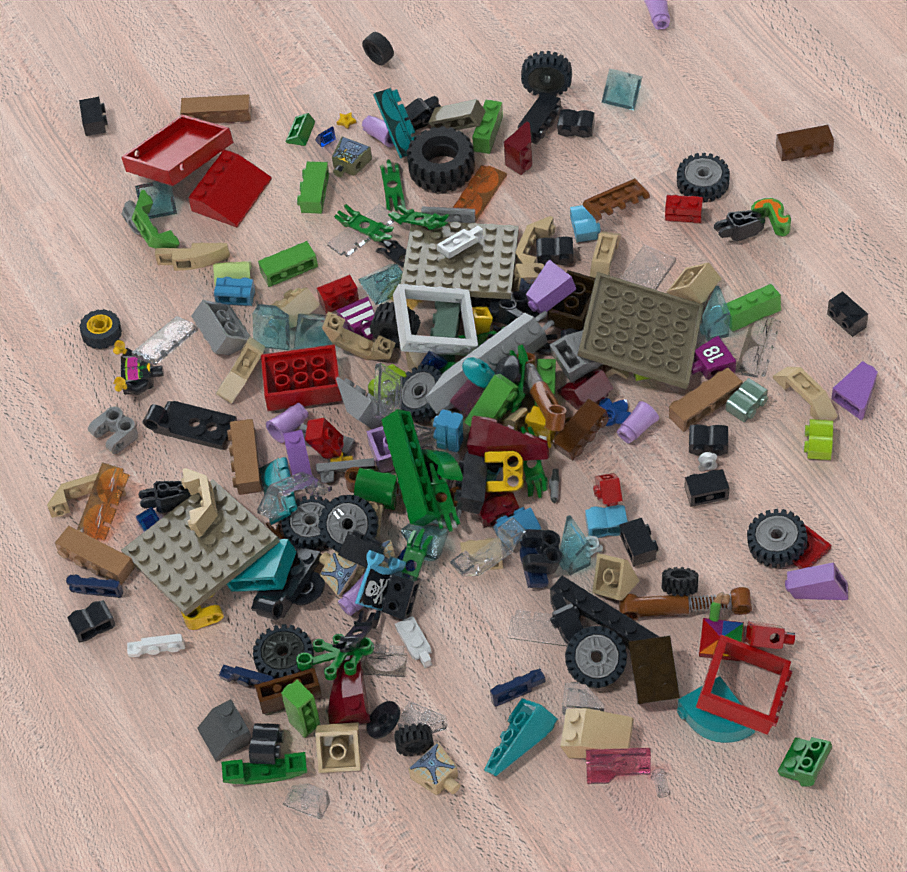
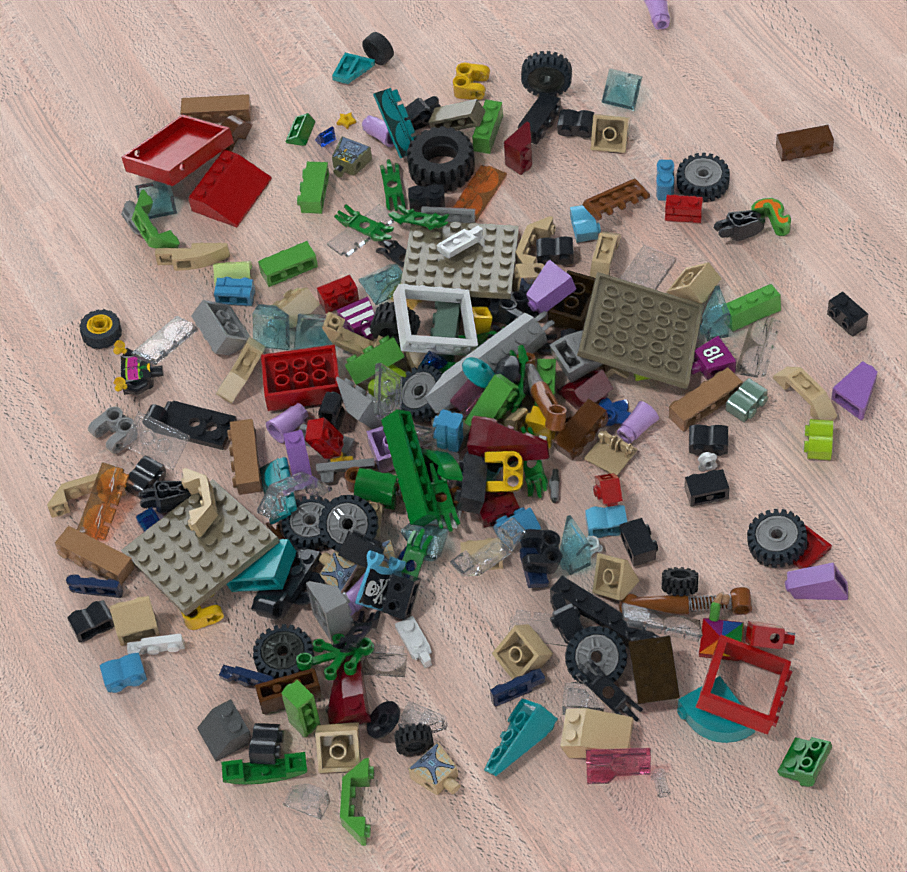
black brick [79,96,108,136] -> none
none -> dark azure brick [99,653,147,693]
none -> tan slope [109,596,160,646]
none -> clear tile [121,411,190,470]
none -> black brick [123,455,166,498]
none -> reddish brown brick [221,115,253,152]
none -> light grey slope [306,581,354,644]
none -> black brick [318,392,345,431]
none -> teal wing [332,52,375,84]
none -> bright green slope [340,758,374,846]
none -> bright green brick [344,336,405,385]
none -> black brick [408,184,445,212]
none -> yellow piece [453,62,490,100]
none -> tan slope [492,624,553,680]
none -> black piece [576,659,643,722]
none -> tan hinge [584,430,638,476]
none -> tan slope [590,114,630,153]
none -> clear windscreen [621,603,703,642]
none -> dark azure brick [656,160,674,201]

